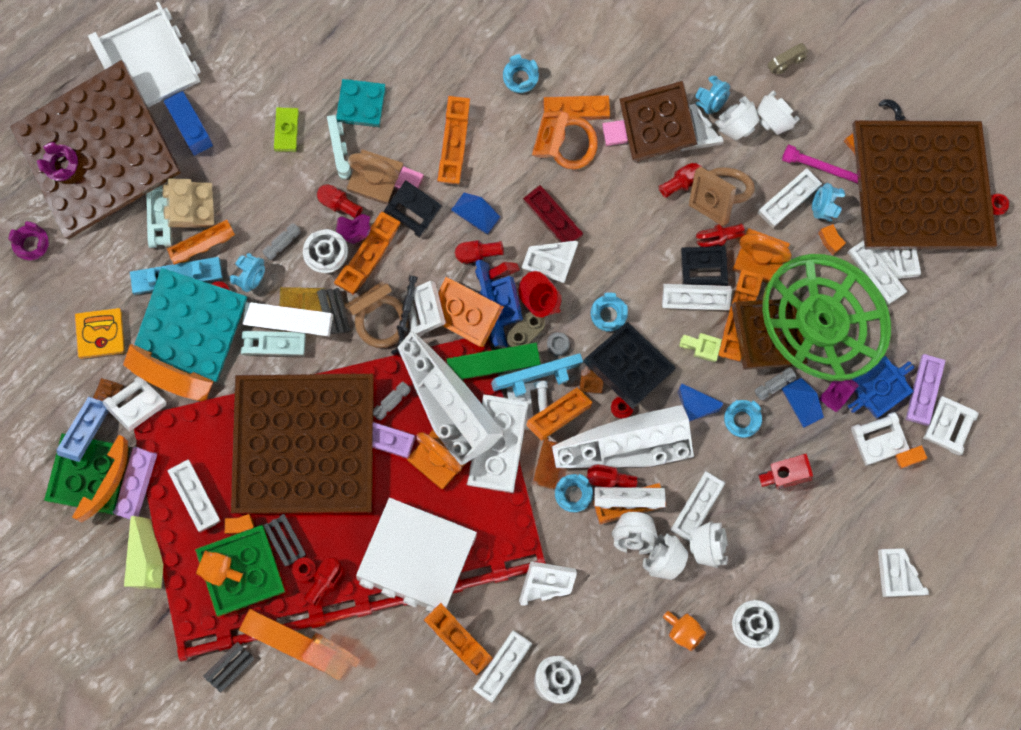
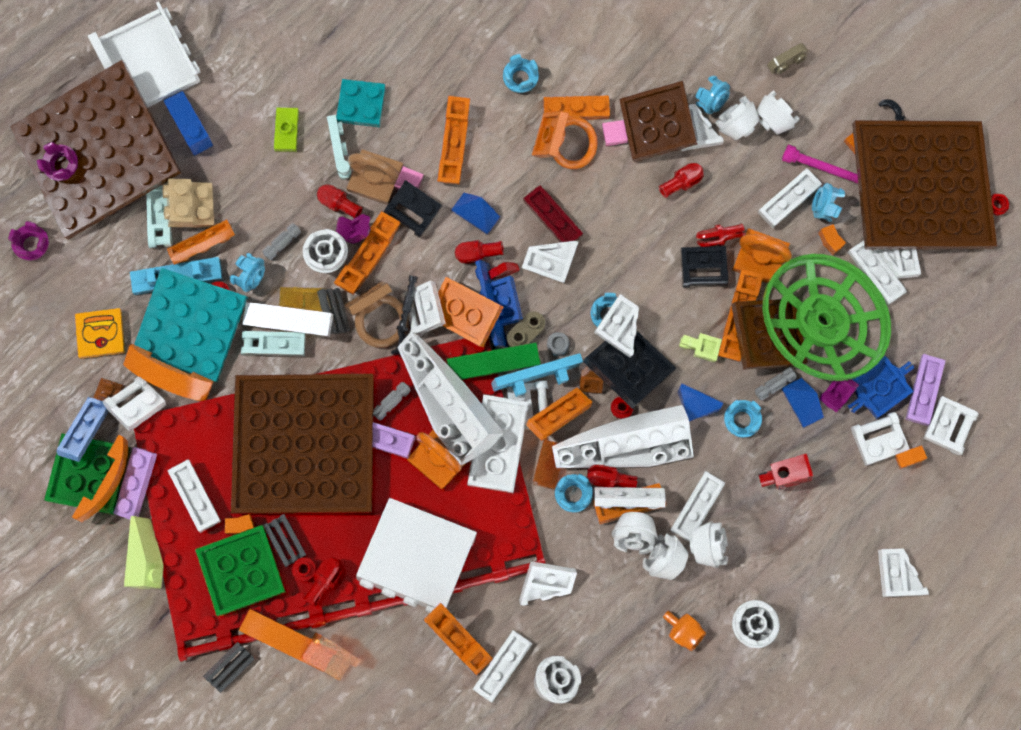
orange piece [196,551,243,586] -> none
red piece [518,271,562,318] -> none
white plate [662,284,732,310] -> none
medium nougat tile [689,167,755,226] -> none
none -> white wing [594,294,639,357]

